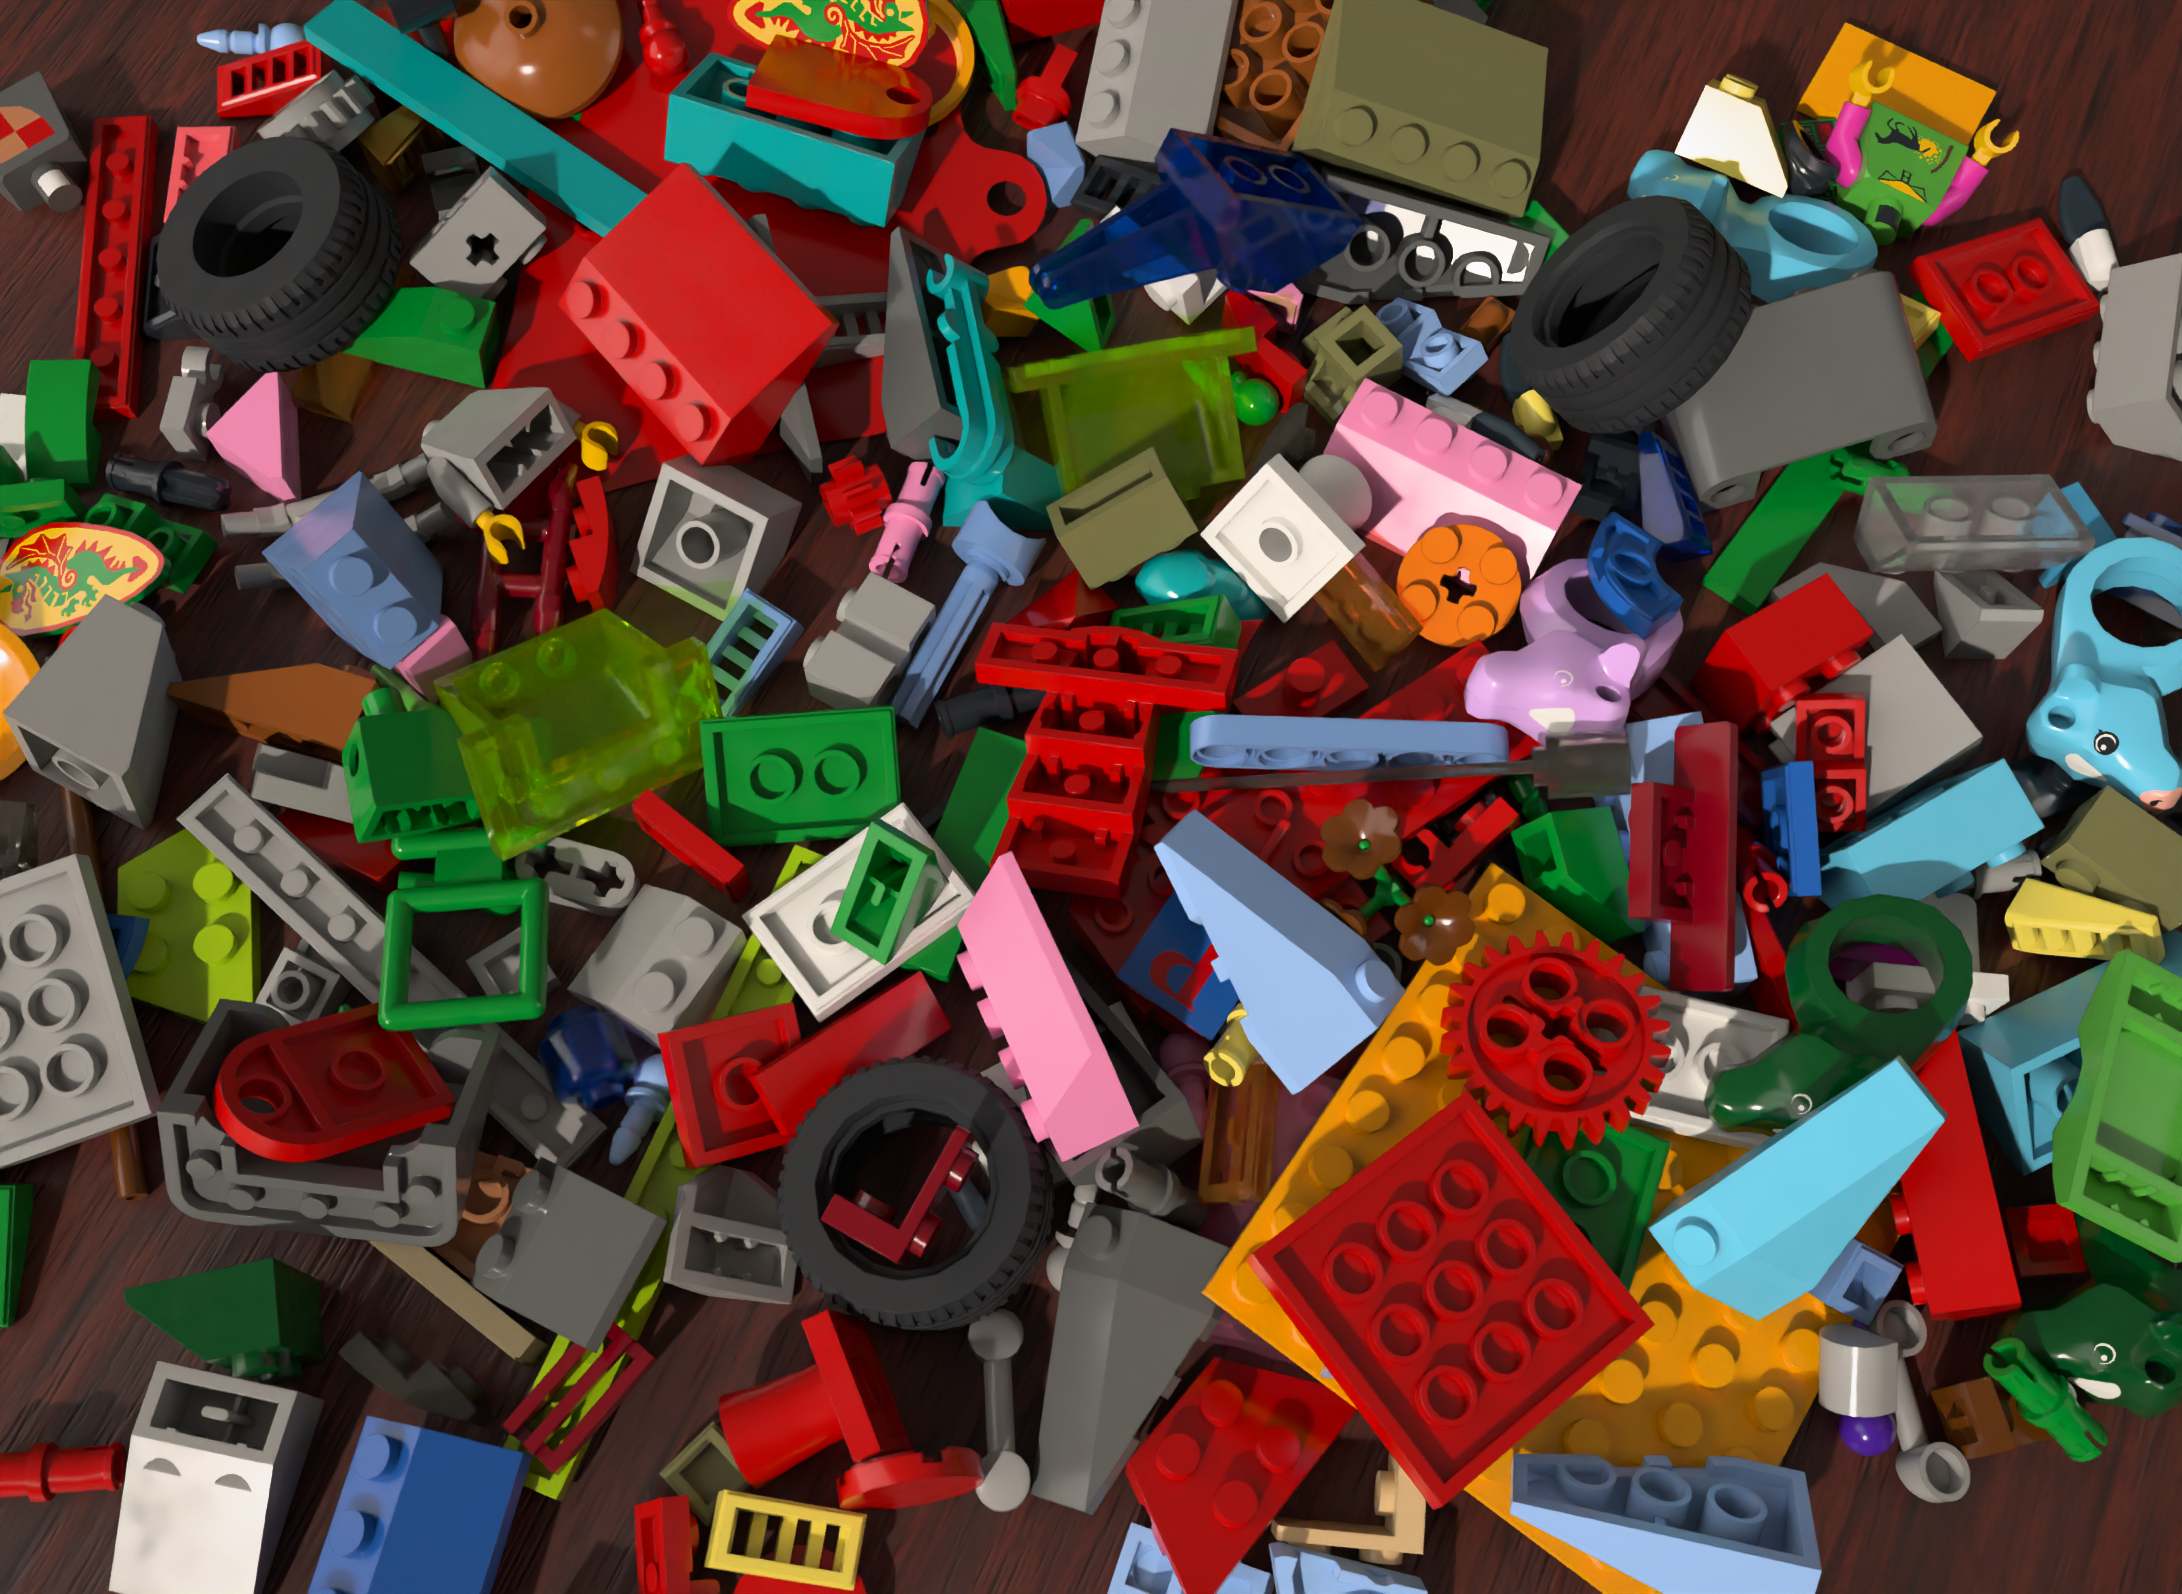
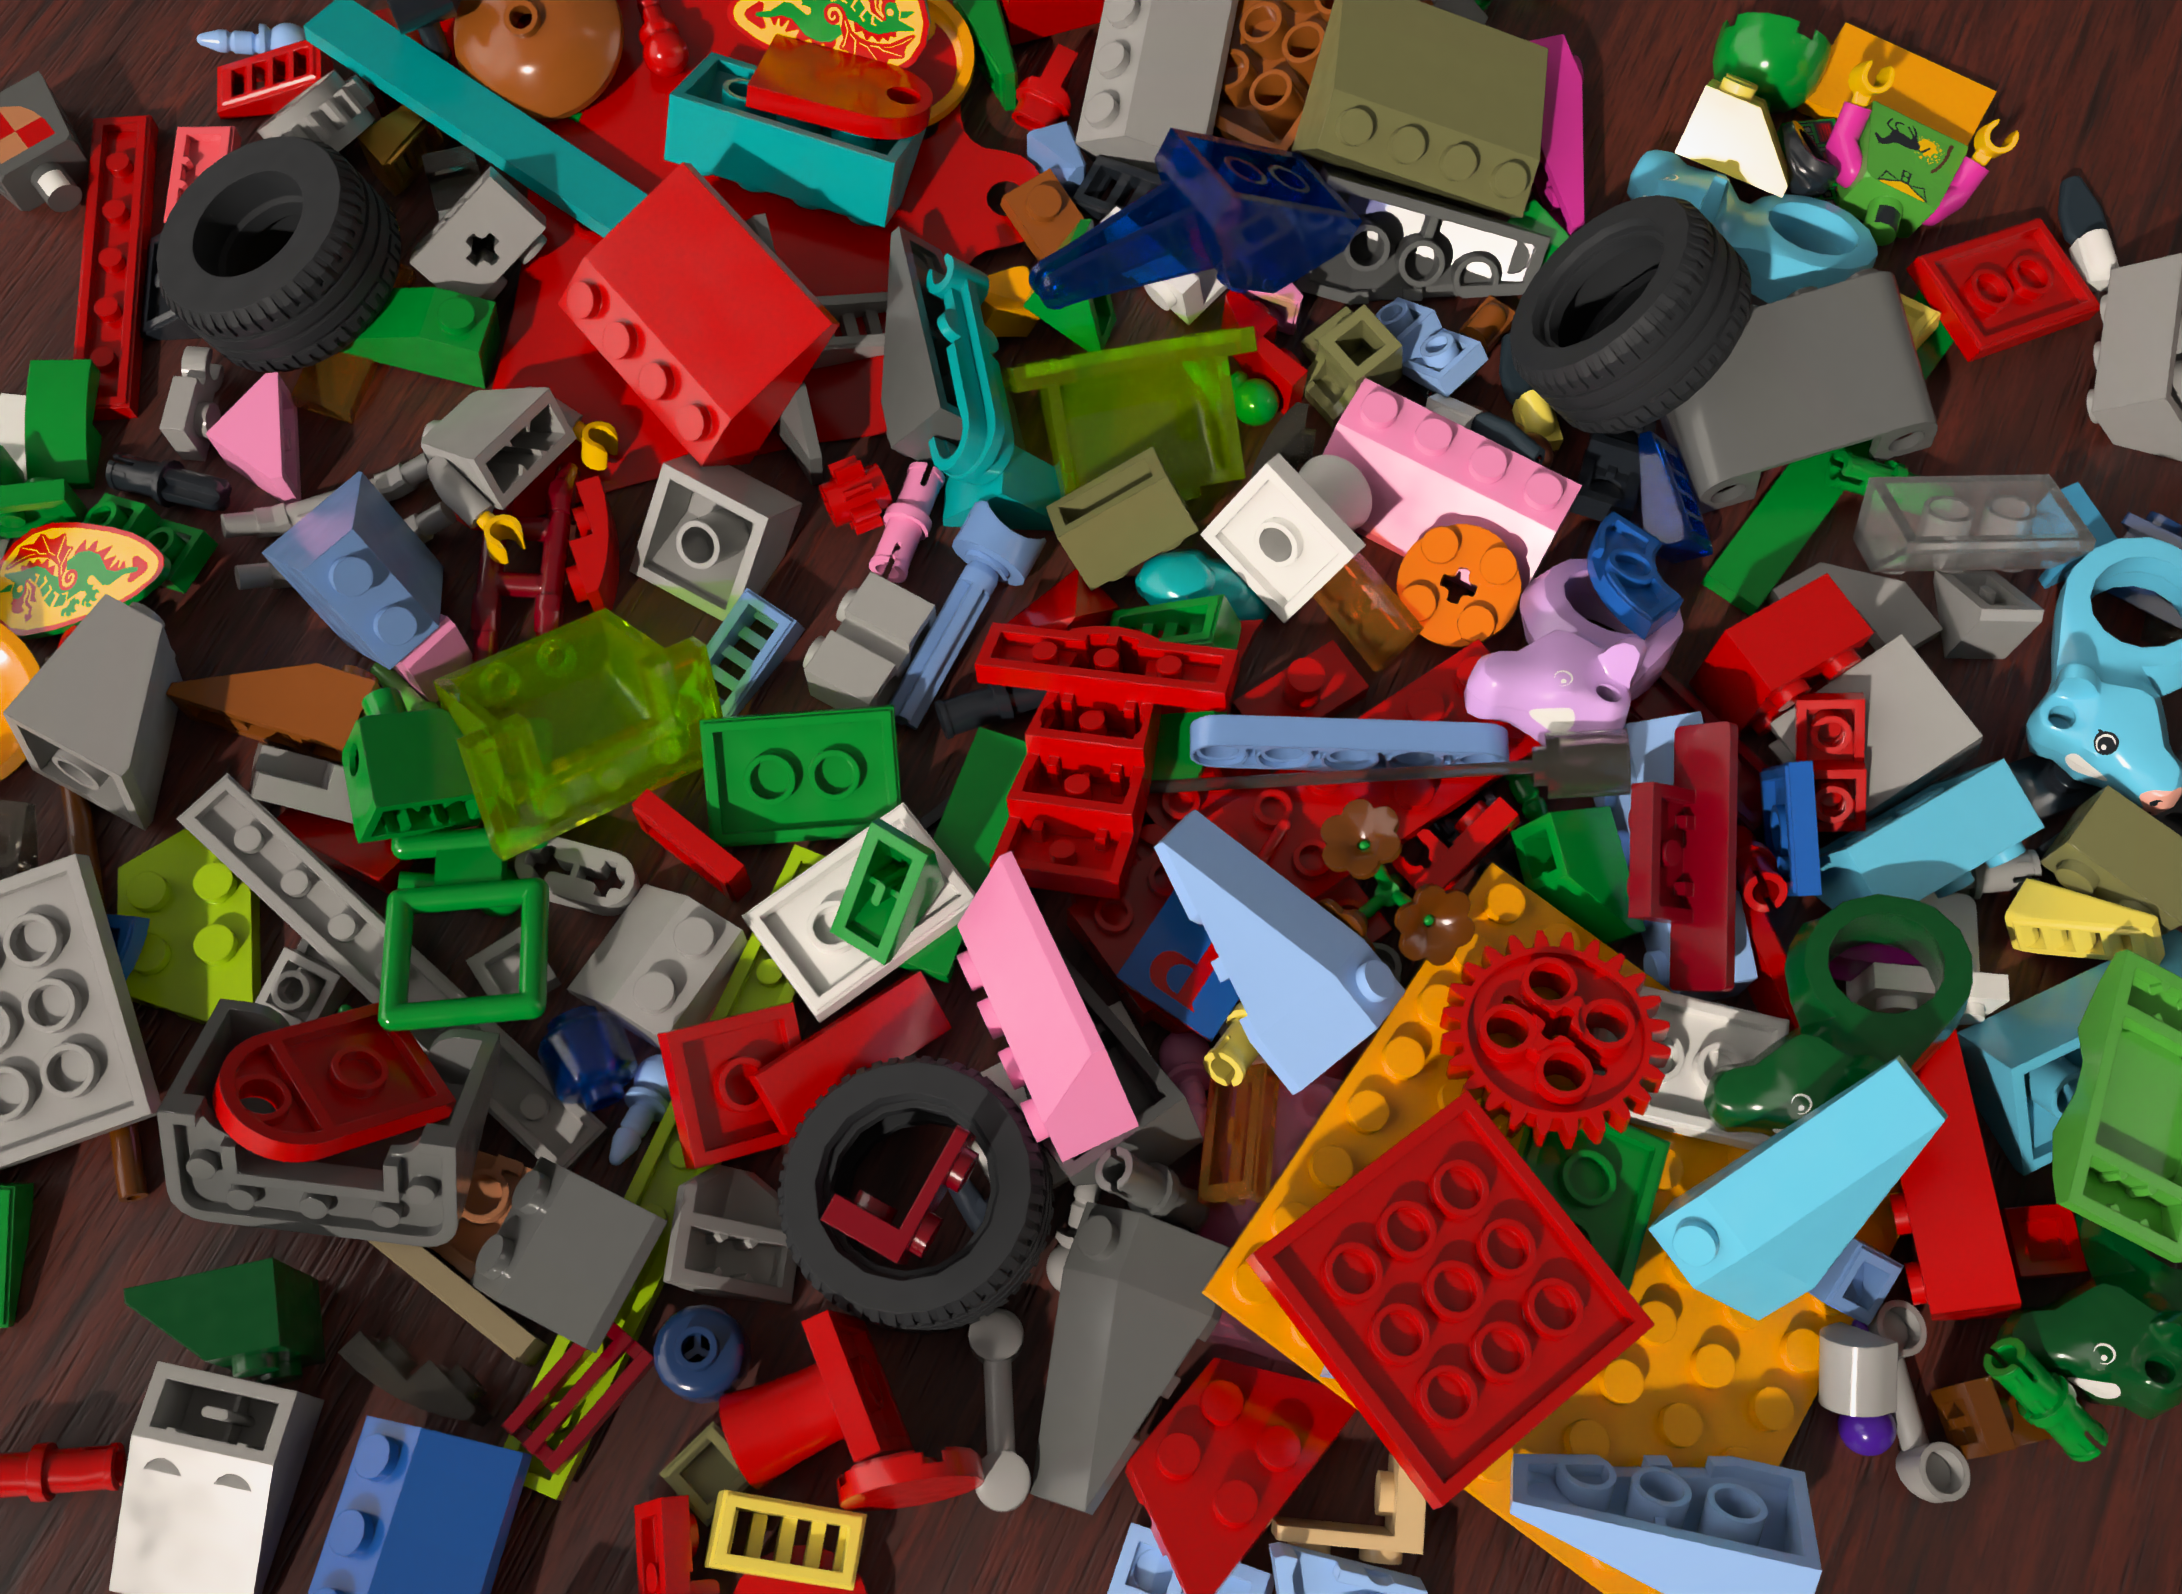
none -> dark blue head [653,1304,752,1404]
none -> dark orange plate [1000,168,1113,274]
none -> dark pink slope [1530,34,1585,236]
none -> green cylinder [1713,12,1832,114]

